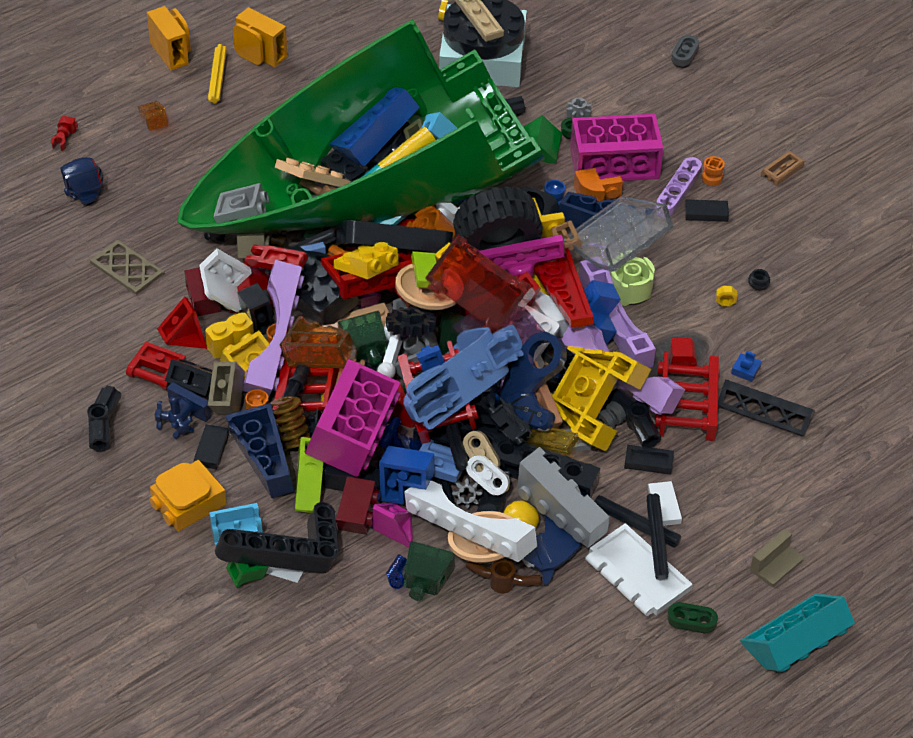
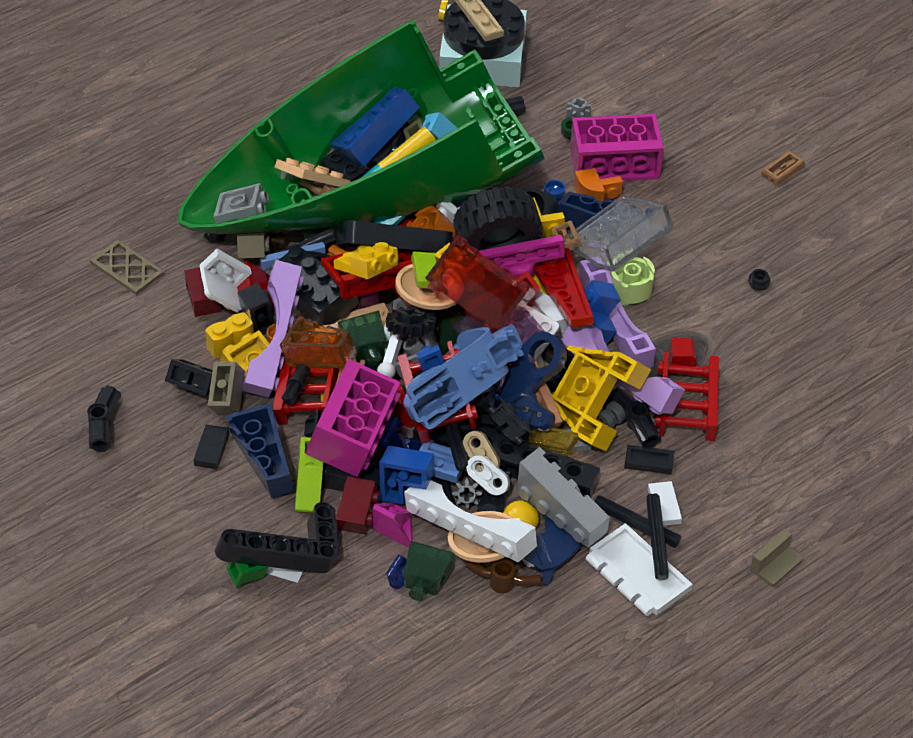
red piece [51,116,78,151] -> none
dark blue piece [60,157,104,204] -> none
red plate [126,342,186,390] -> none
clear orange bracket [138,100,168,131] -> none
light orange brick [147,6,191,71] -> none
light orange brick [149,460,227,532] -> none
dark blue piece [155,382,212,439] -> none
red slope [157,297,207,349] -> none
yellow axle [208,44,227,104] -> none
medium azure hinge [209,503,263,547] -> none
light orange brick [233,7,287,68] -> none
red hinge [245,245,308,270] -> none
orange wheel [245,389,269,410] -> none
pearl gold piece [270,396,311,449] -> none
green slope [523,115,562,164] -> none
lavender beam [656,157,702,217] -> none
dark green plate [667,602,718,633] -> none
dark grey plate [671,35,699,67] -> none
black tile [685,199,729,222] -> none
orange wheel [702,156,725,186] -> none
yellow tile [716,286,737,307] -> none
black fence [718,379,815,436] -> none
blue tile [731,351,762,382] -> none
teal slope [740,593,855,672] -> none

